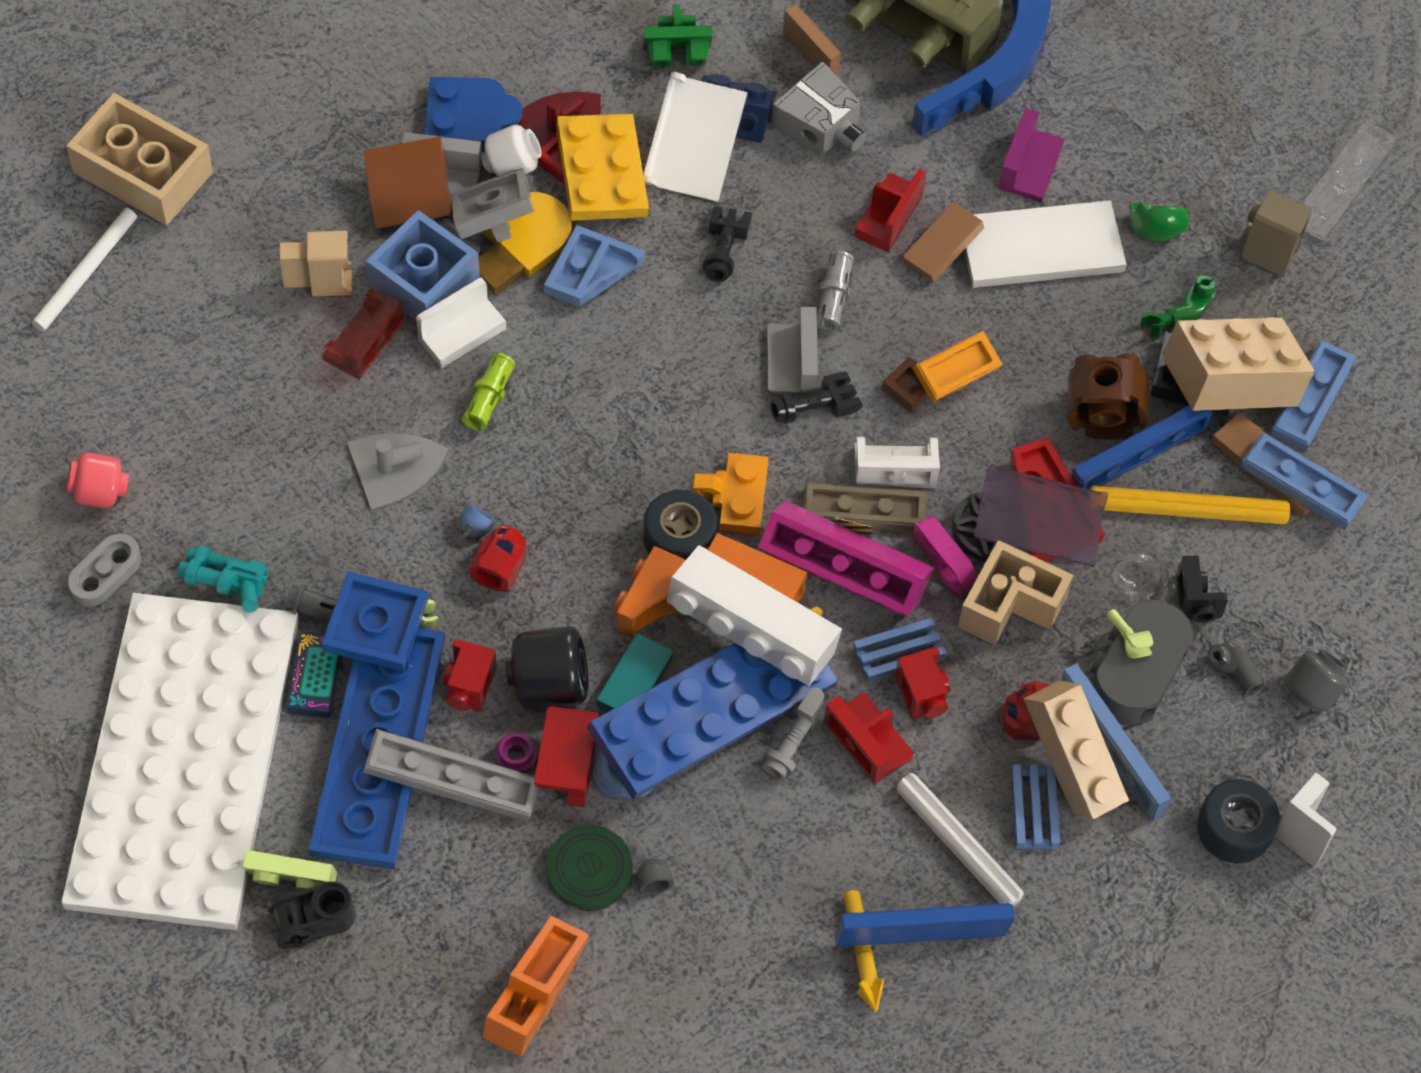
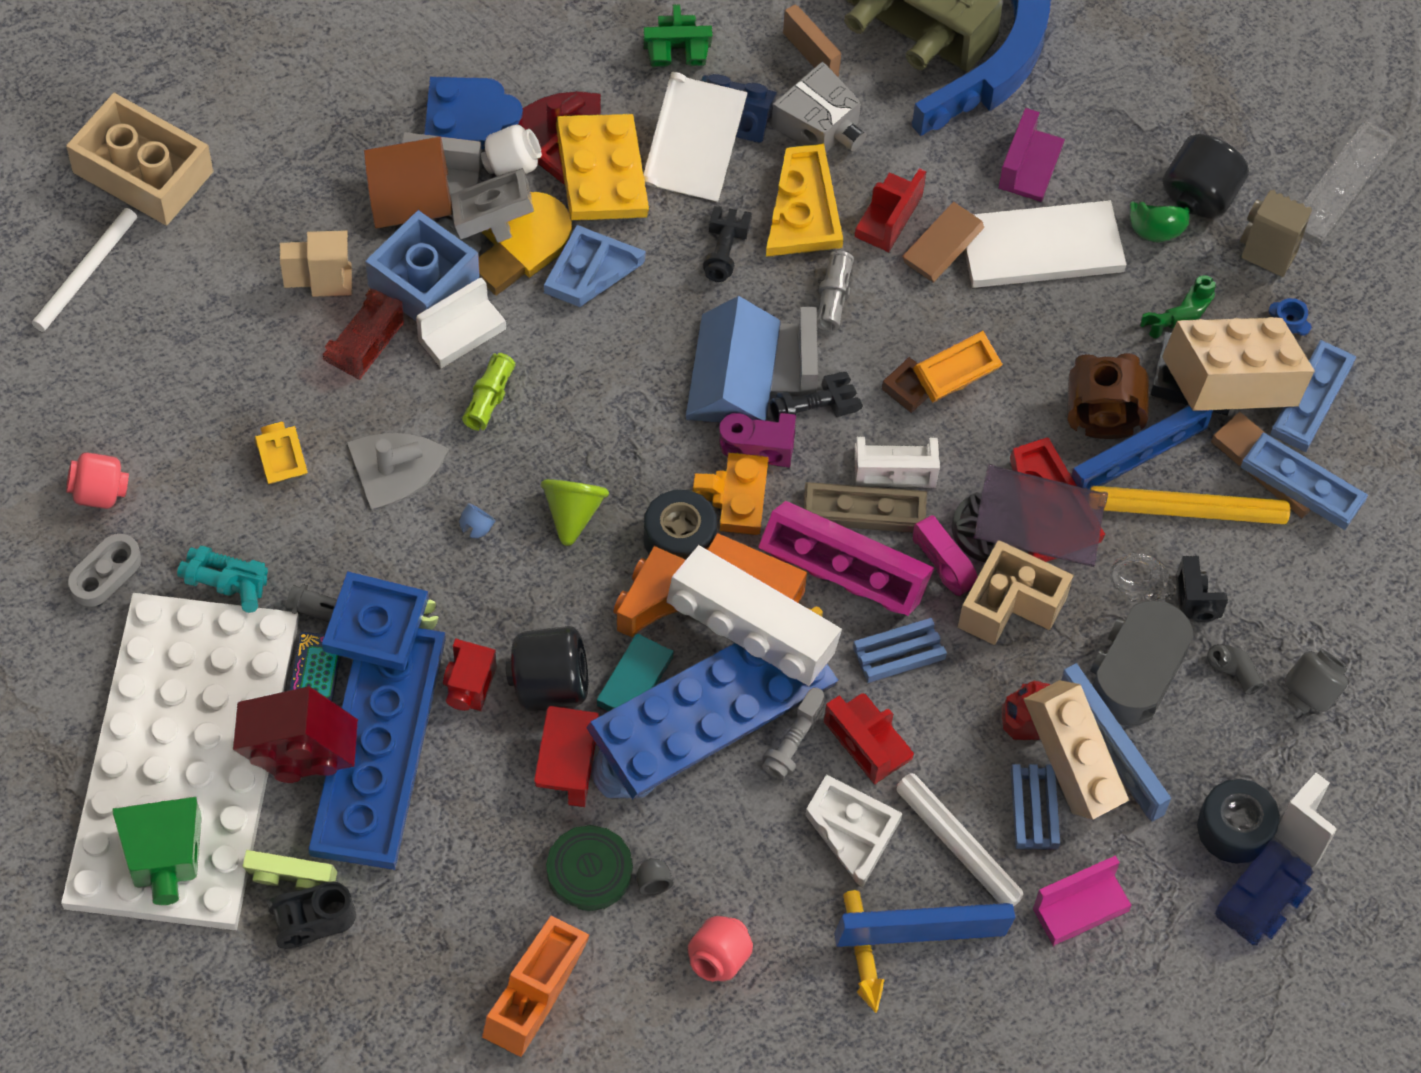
light grey tile [363,729,539,822] -> none
red rock [470,525,526,592] -> none
magenta plate [495,733,538,773] -> none
sticker [836,518,872,537] -> none
red brick [894,646,951,720] -> none
yellowish green hand [1107,609,1153,659] -> none
none -> green torso [112,796,202,905]
none -> dark red brick [233,686,358,783]
none -> yellow bracket [254,422,308,485]
none -> lime hat [540,479,609,546]
none -> medium blue slope [686,296,781,423]
none -> coral head [688,916,753,982]
none -> magenta leg [719,413,796,468]
none -> yellow wing [766,144,843,257]
none -> white wing [805,774,902,887]
none -> dark pink panel [1033,855,1132,946]
none -> black head [1162,134,1249,219]
none -> clear blue brick [1215,840,1314,946]
none -> blue plate [1269,298,1311,336]

